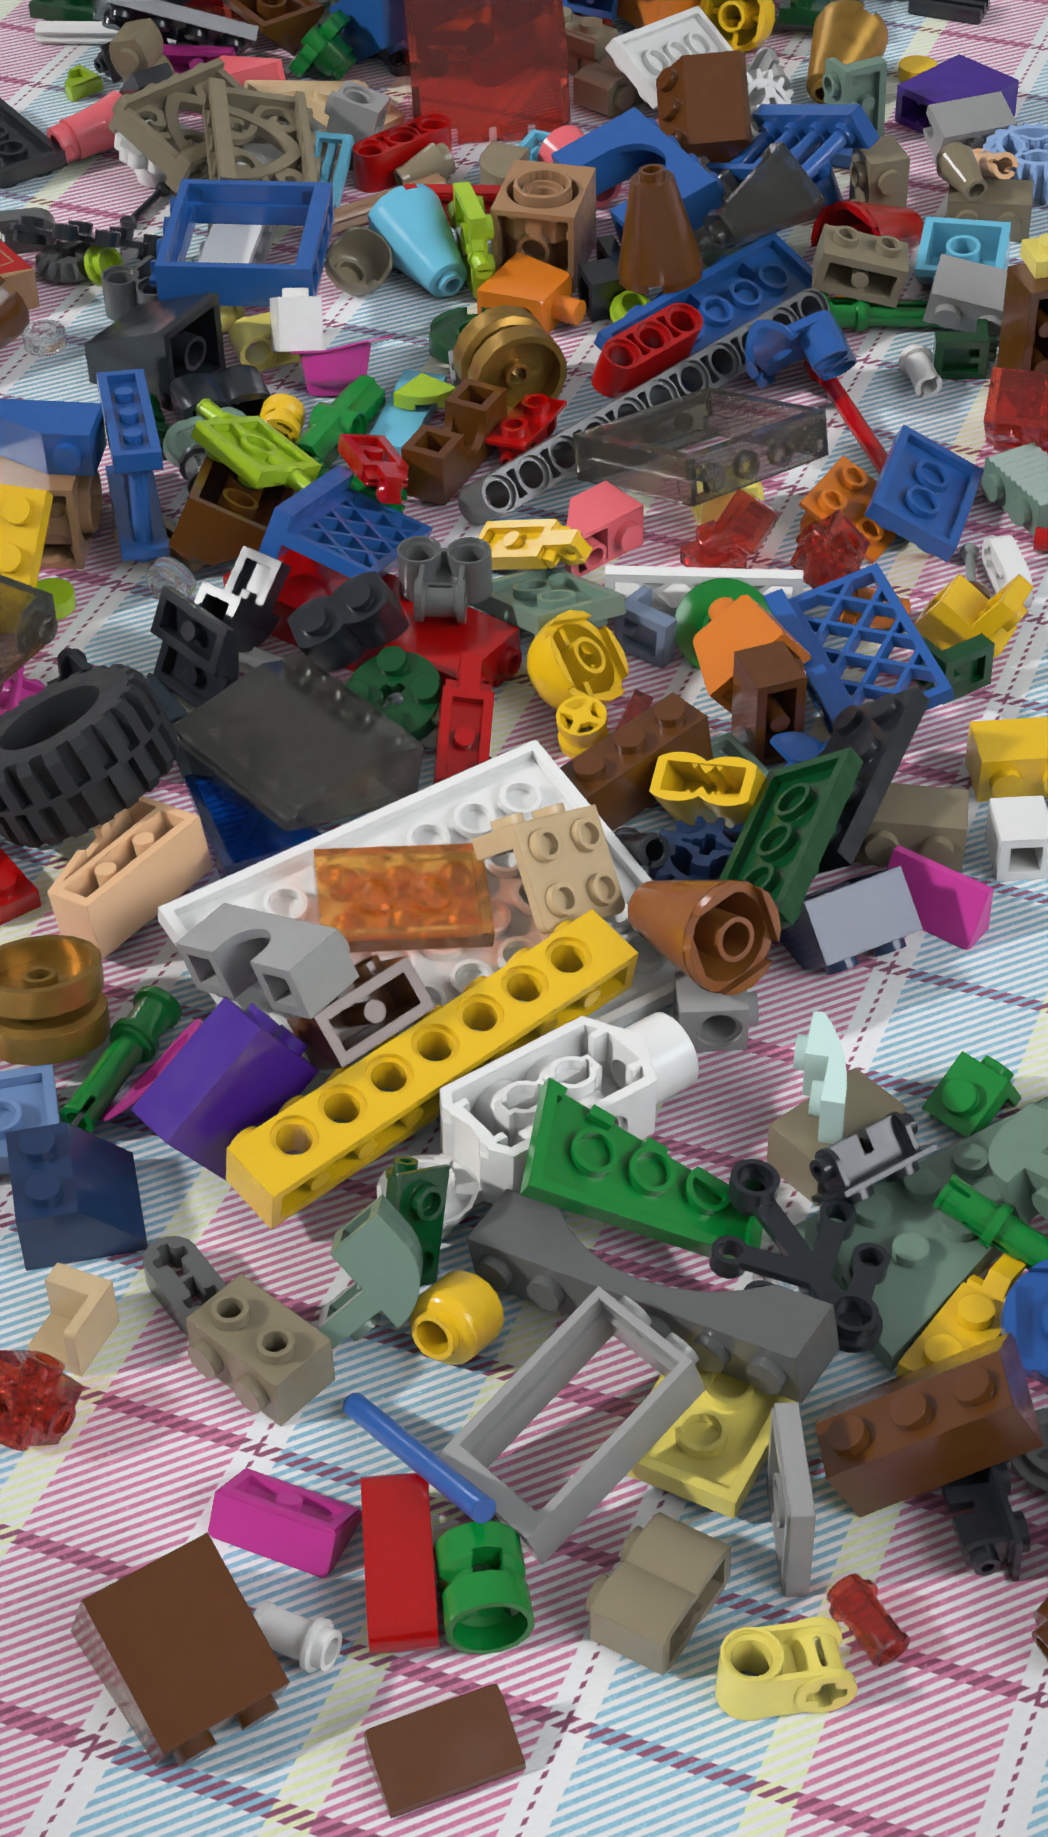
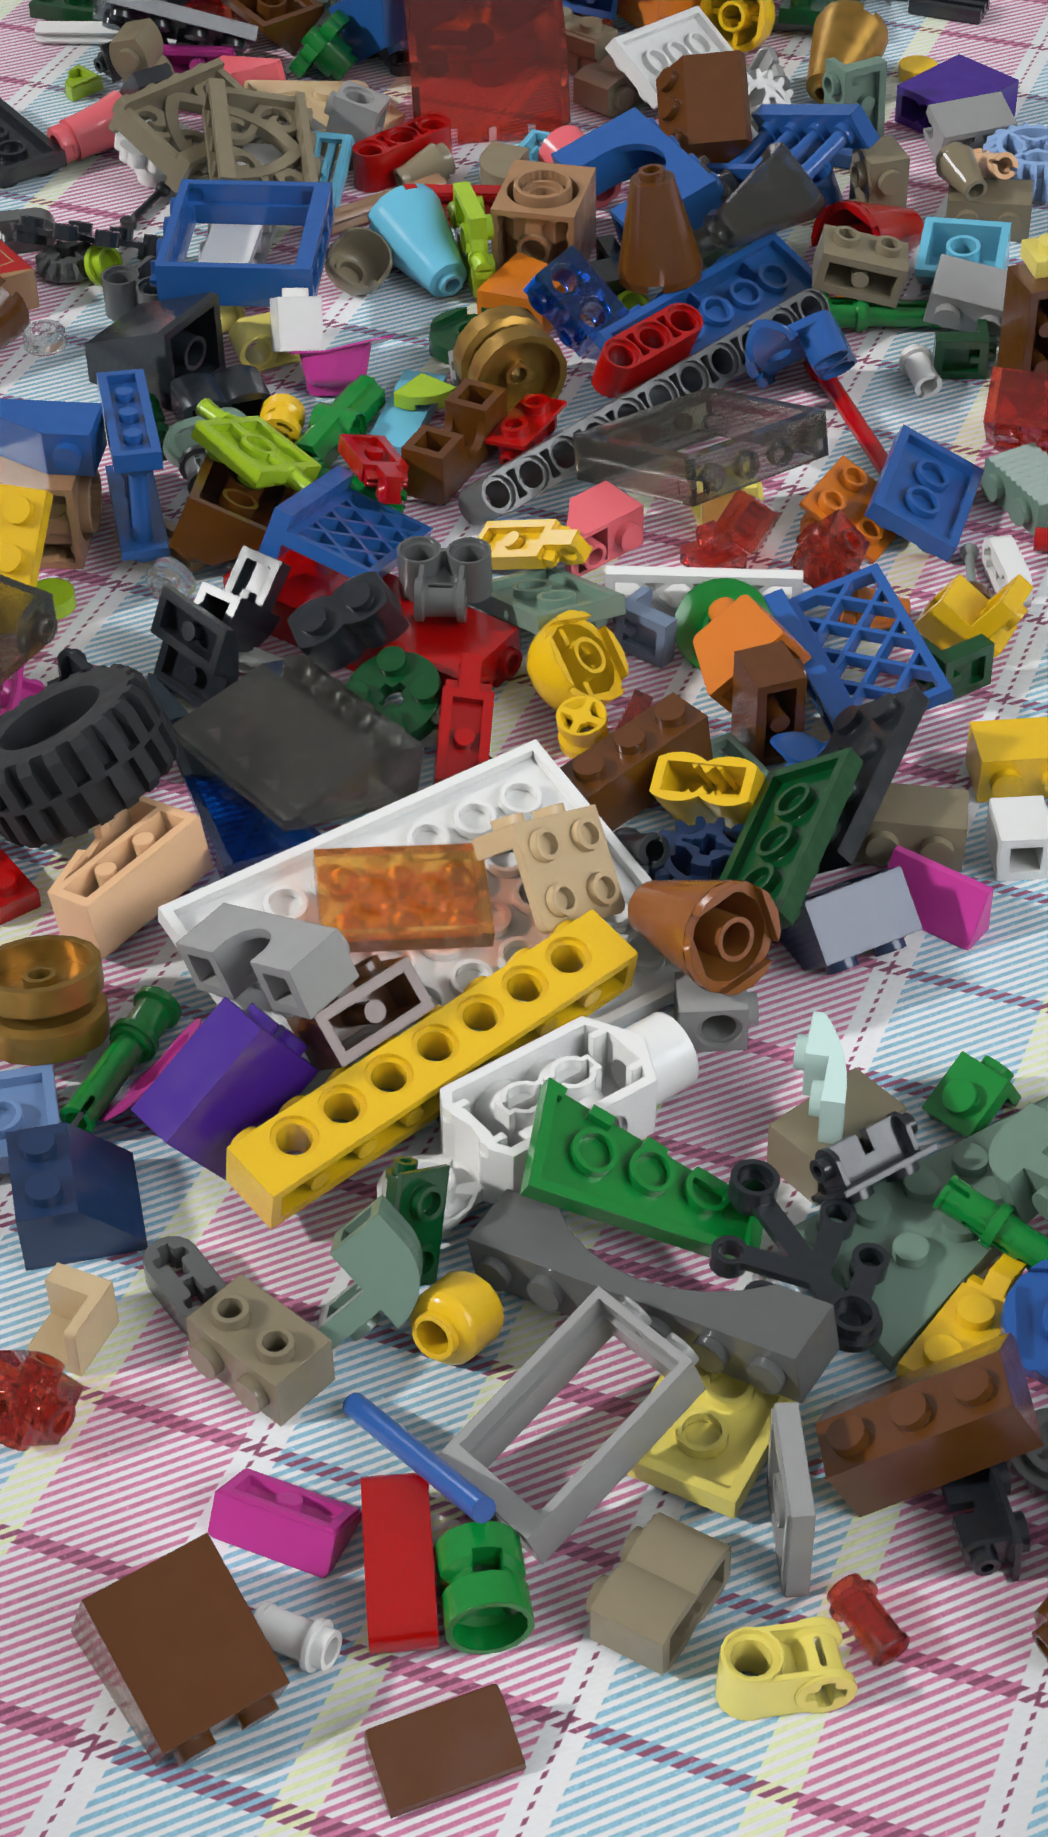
none -> clear blue brick [523,245,629,357]

